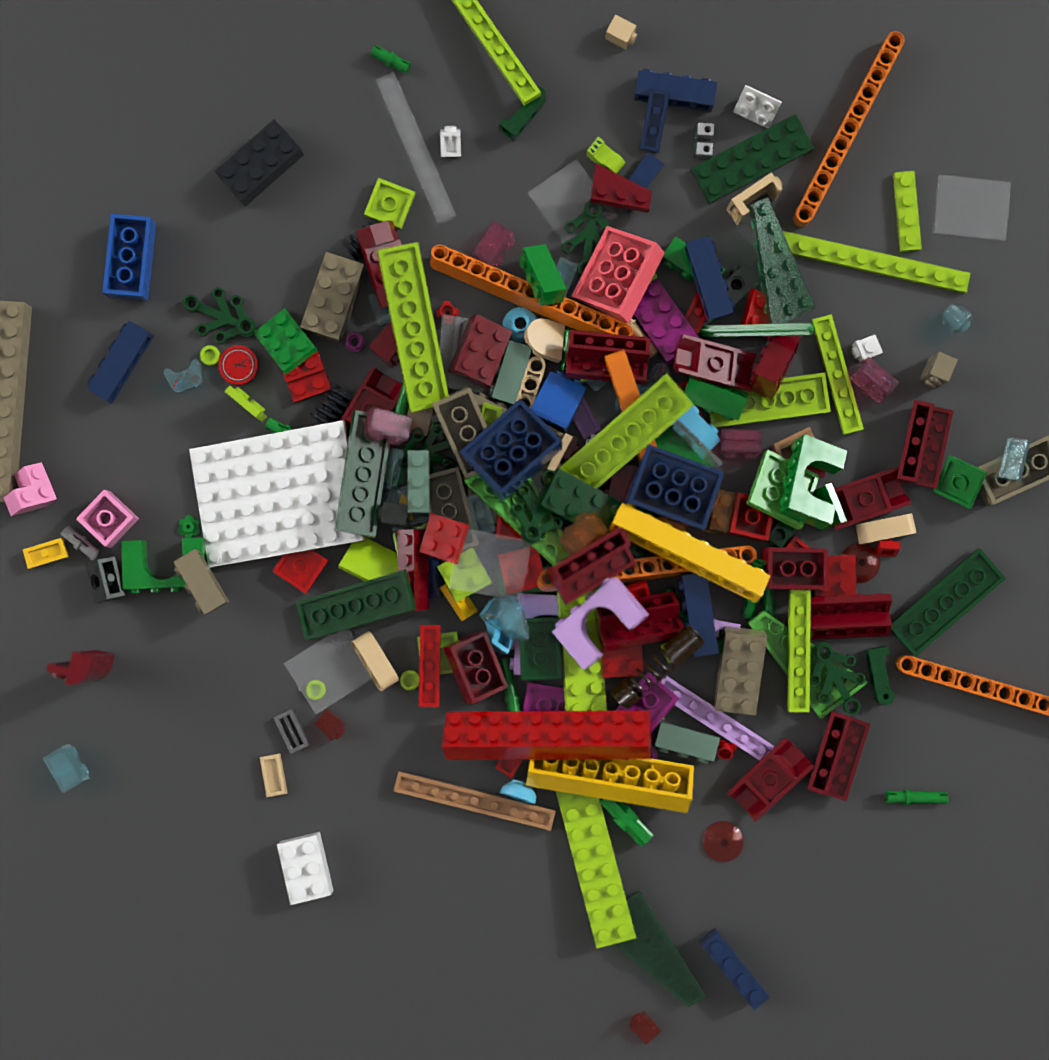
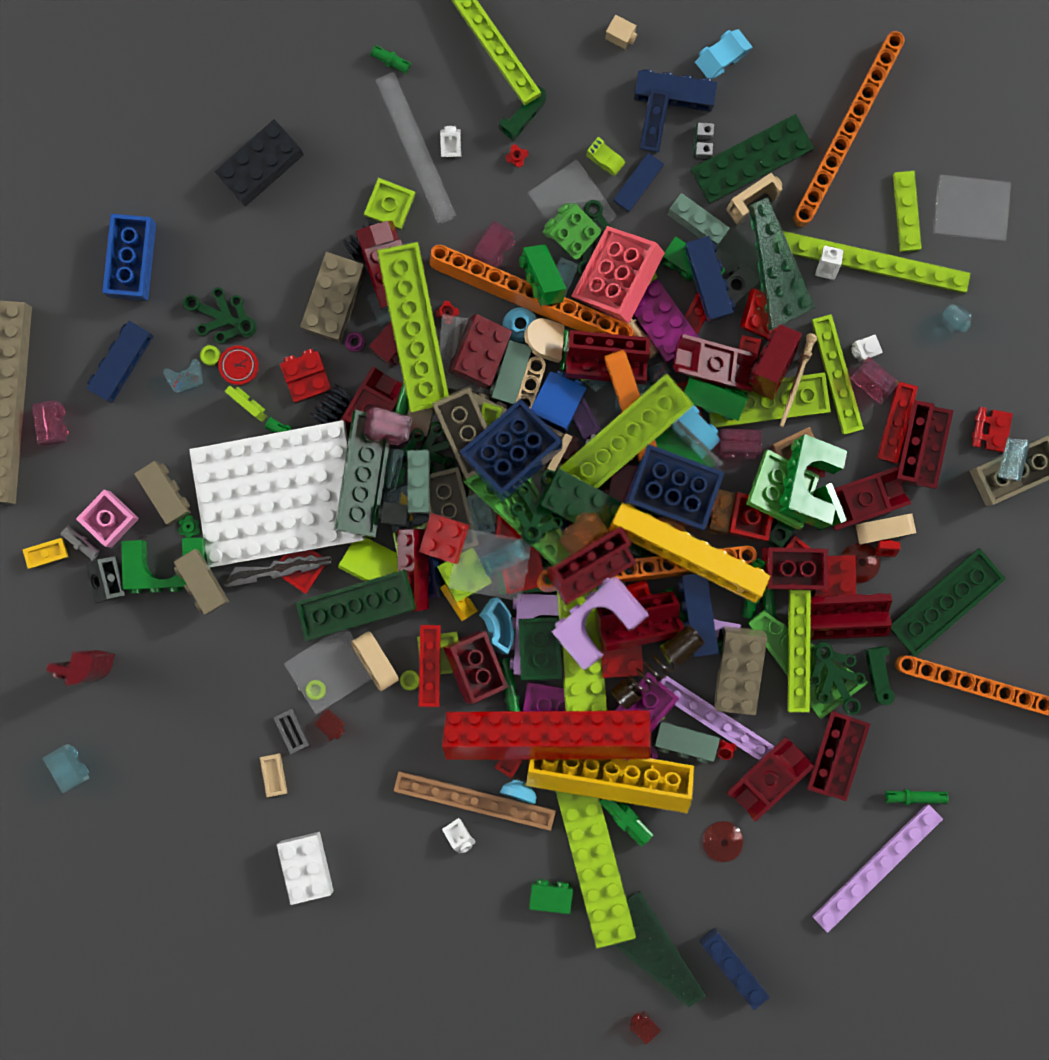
bright pink brick [4,462,57,516] -> none
green plate [253,308,318,375] -> none
clear light blue slope [482,595,529,641] -> none
dark red wing [590,163,652,213] -> none
axle [699,323,814,337] -> none
white hinge [733,85,782,128] -> none
dark tan brick [920,352,958,388] -> none
green tile [933,455,988,509] -> none
none -> clear pink brick [32,400,68,446]
none -> dark tan brick [134,461,191,526]
none -> flat silver sword [224,555,331,587]
none -> white bracket [442,818,476,853]
none -> clear light blue slope [479,539,530,577]
none -> red plate [505,144,529,168]
none -> green brick [529,879,573,914]
none -> bright green bracket [542,203,601,259]
none -> sand green brick [667,193,730,248]
none -> medium azure brick [695,29,753,79]
none -> red plate [738,335,761,360]
none -> tan sword [780,333,817,427]
none -> lavender plate [812,804,943,933]
none -> white bracket [815,246,843,280]
none -> red plate [877,381,918,464]
none -> red plate [971,407,1013,453]

